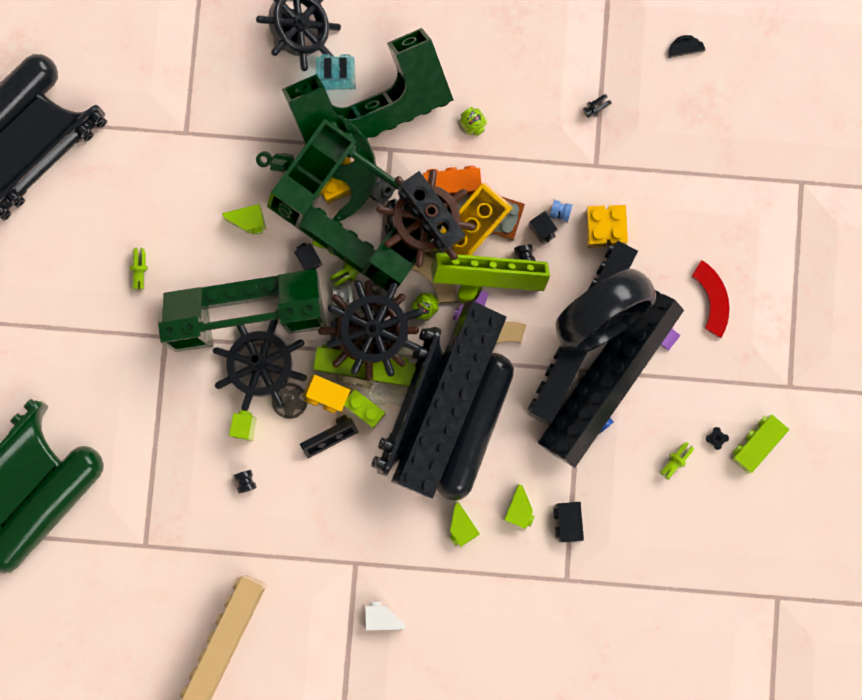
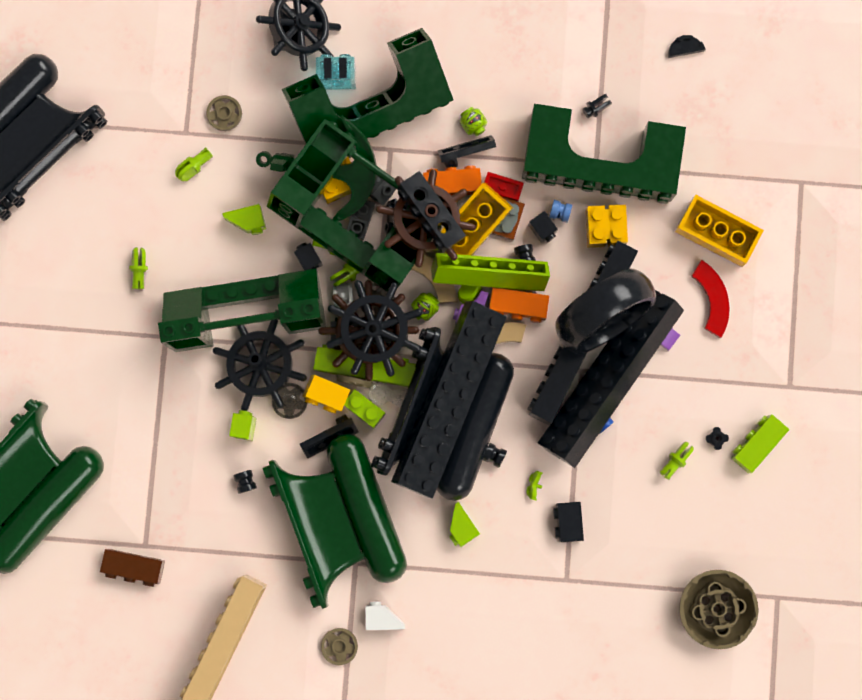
lime slope [504,484,535,529] -> none
none -> reddish brown brick [100,549,165,587]
none -> lime arm [175,147,213,181]
none -> dark tan wheel [206,95,242,131]
none -> dark green piece [263,434,407,609]
none -> dark tan wheel [321,628,358,665]
none -> dark grey slope [347,200,376,240]
none -> black hinge [437,135,496,168]
none -> black wheel [483,443,507,468]
none -> red plate [484,172,524,201]
none -> orange brick [489,287,549,323]
none -> dark green arch [522,103,686,204]
none -> lime piece [526,471,543,501]
none -> yellow brick [675,195,764,267]
none -> dark tan brick [679,570,759,649]

